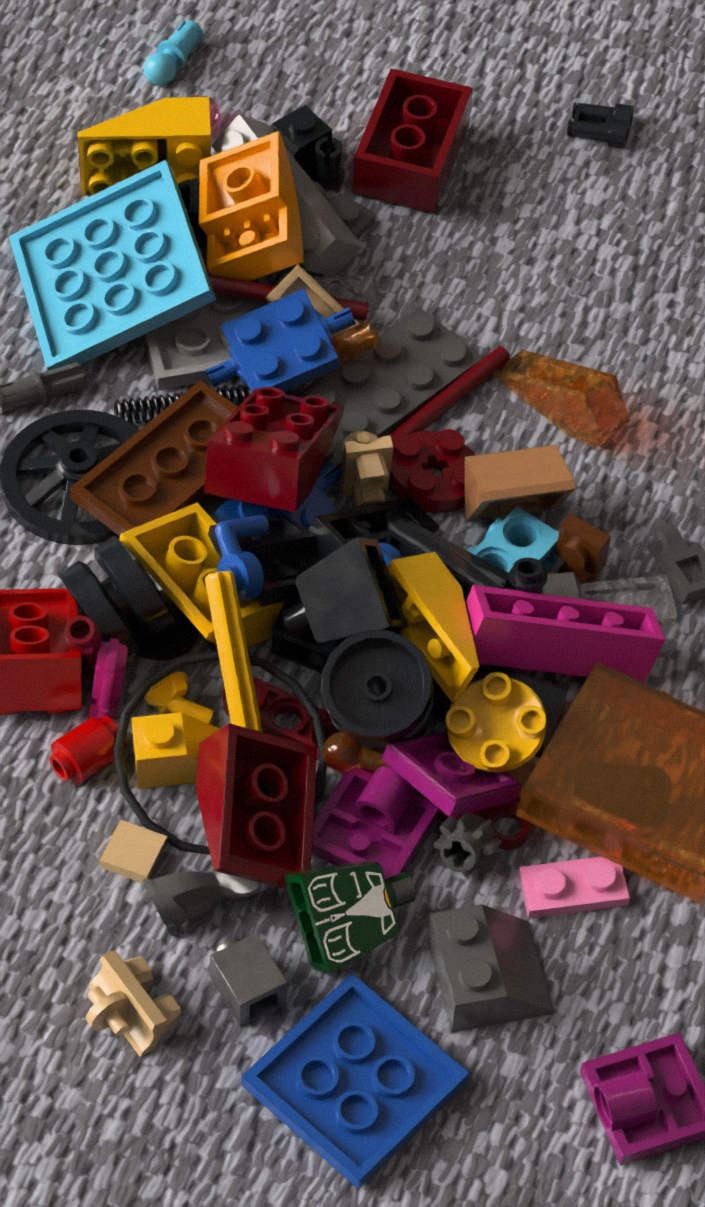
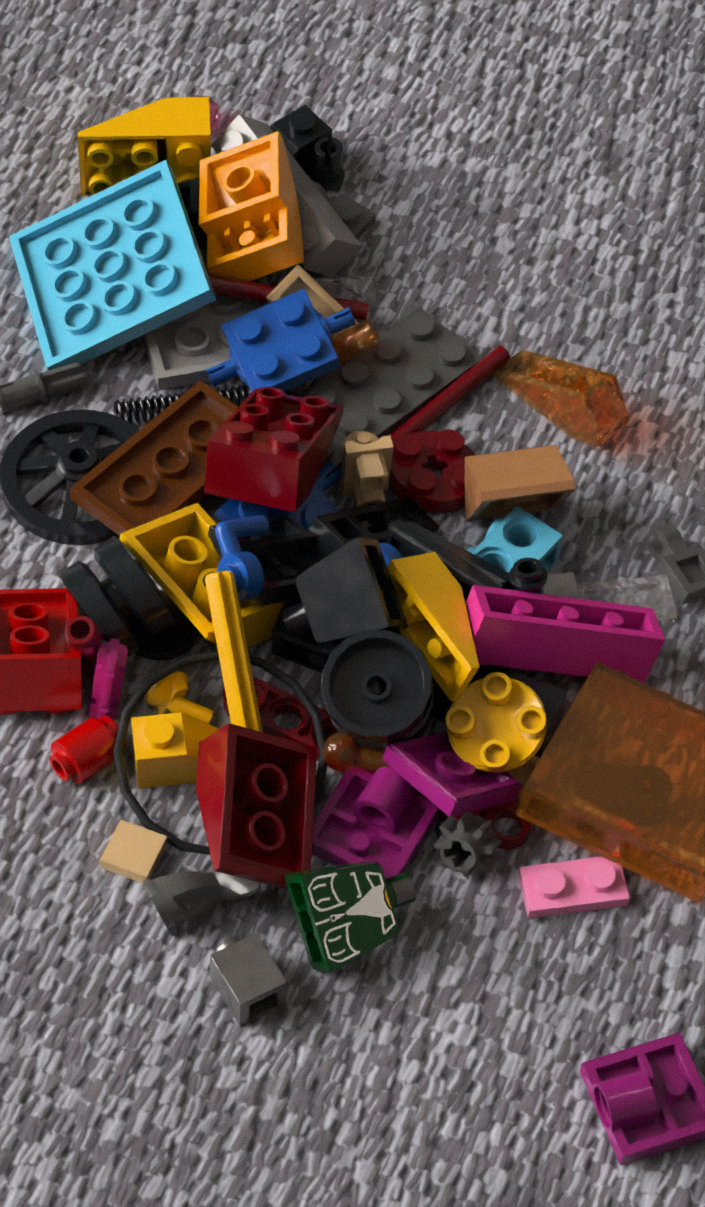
tan hips [86,950,181,1057] -> none
medium azure pin [144,20,204,86] -> none
blue plate [241,973,469,1190] -> none
dark red brick [352,68,473,213] -> none
dark grey slope [428,904,554,1032] -> none
reddish brown plate [556,513,611,590] -> none
black piece [567,102,634,148] -> none

